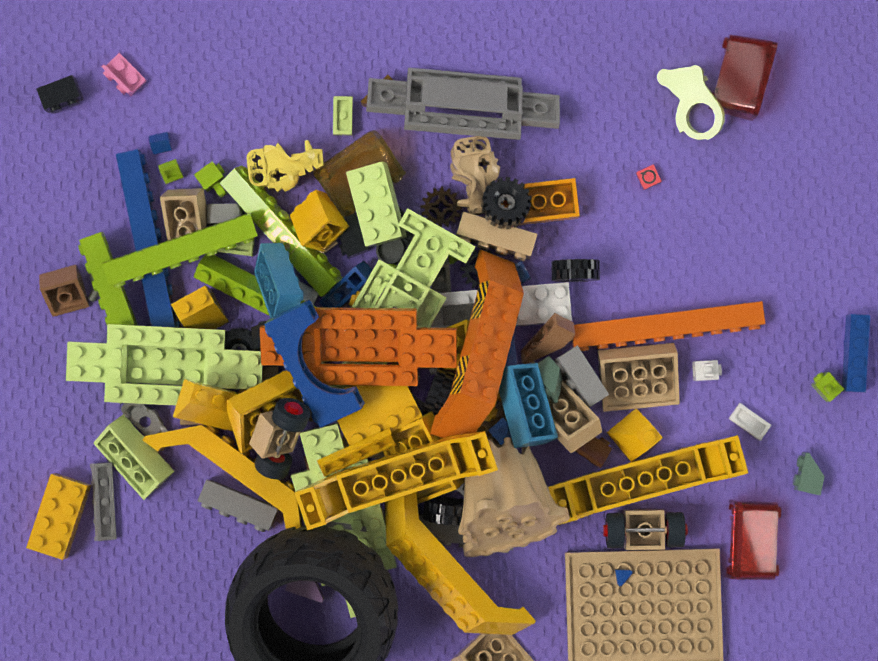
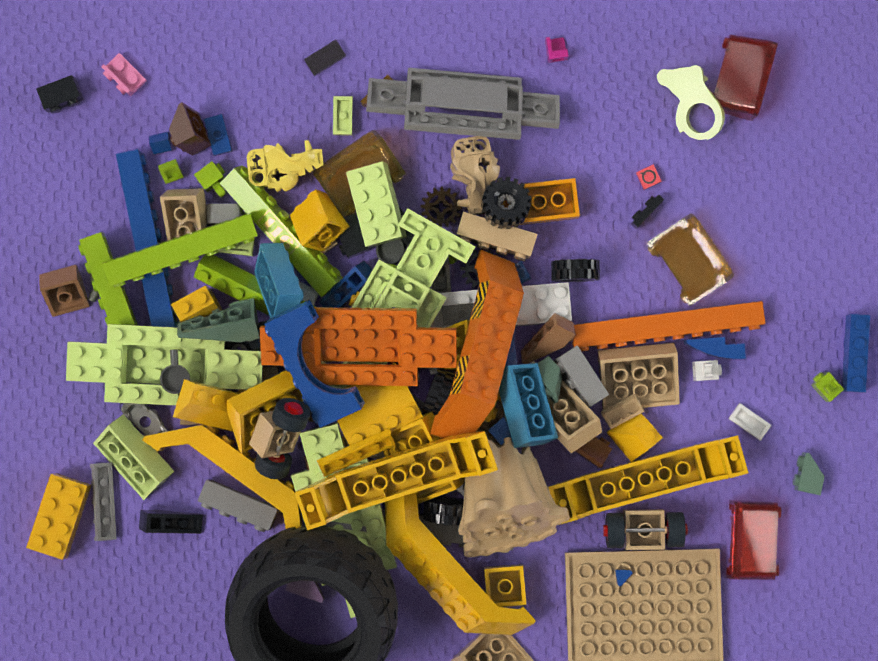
none -> black slope [139,510,203,534]
none -> dark grey piece [160,349,190,394]
none -> slope [169,102,211,156]
none -> sand green wedge [177,298,260,342]
none -> blue plate [204,114,232,156]
none -> clear smoke tile [304,39,346,76]
none -> yellow brick [484,564,526,607]
none -> dark pink panel [545,37,569,63]
none -> tan plate [601,394,645,429]
none -> black plate [631,195,664,229]
none -> clear yellow windscreen [647,213,734,307]
none -> blue slope [684,337,746,359]

